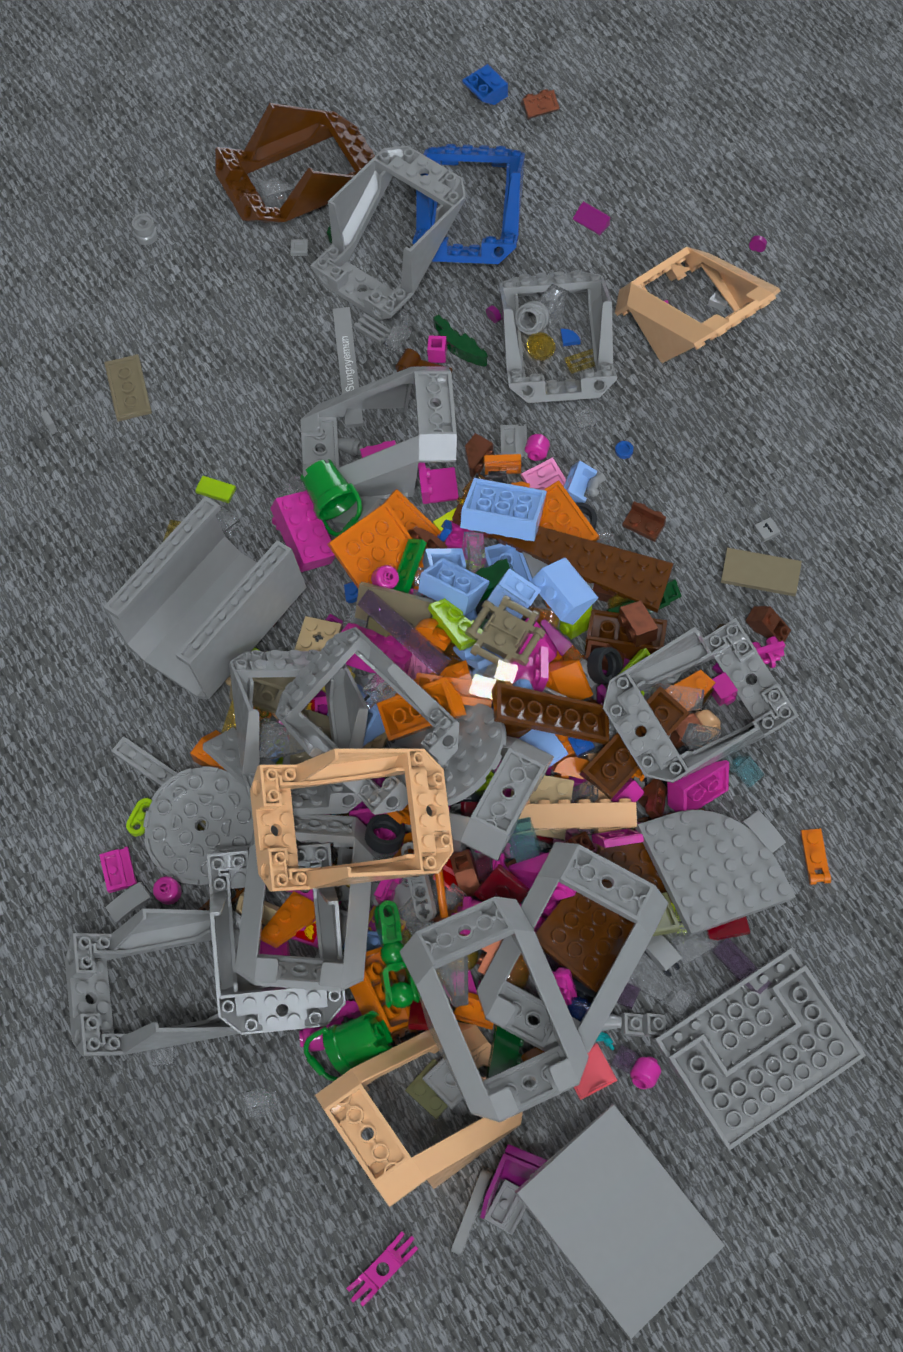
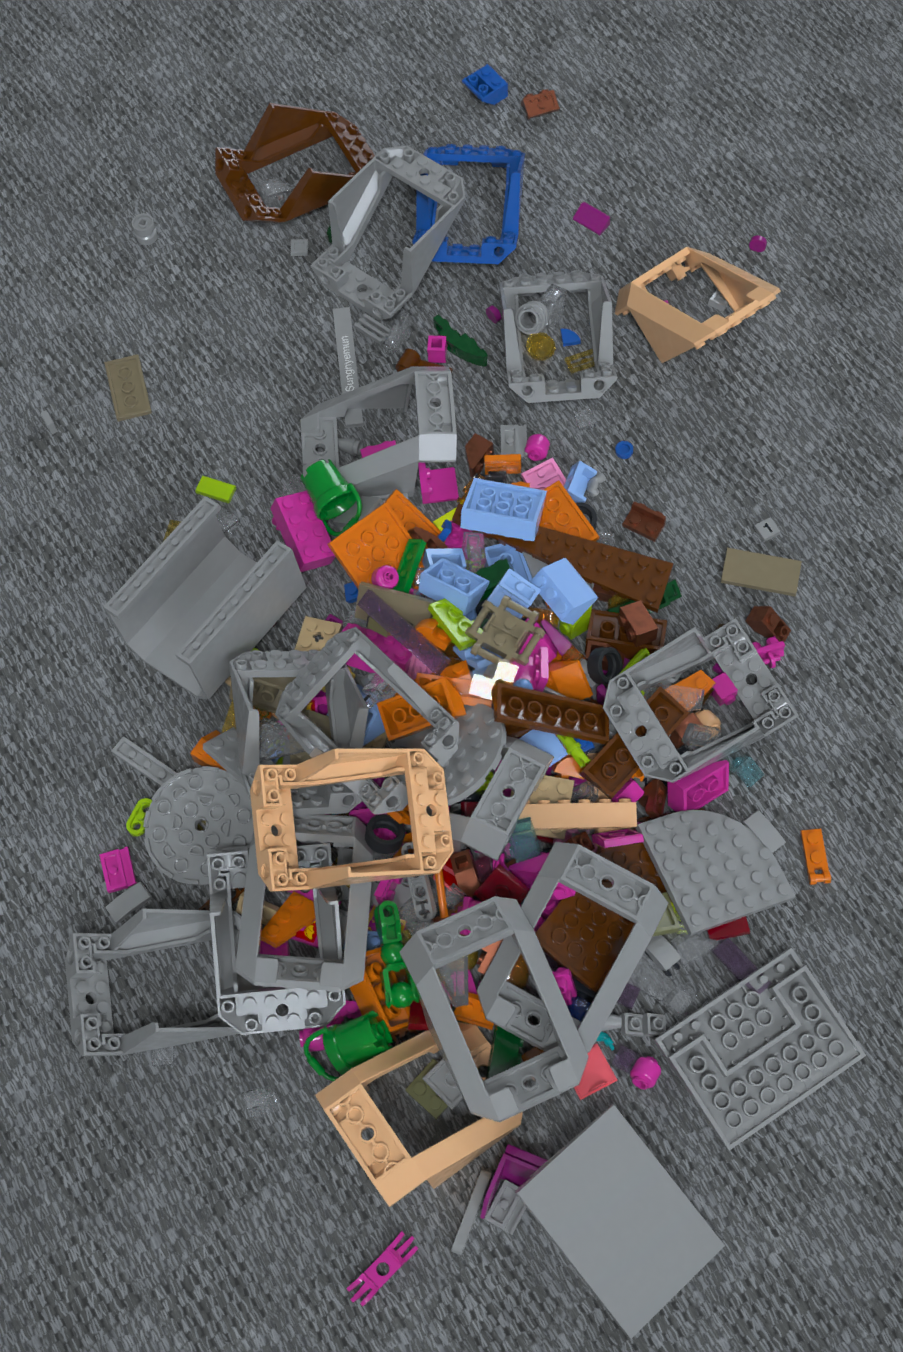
dark pink head [153,876,182,905] -> none
none -> lime pin [557,735,591,768]

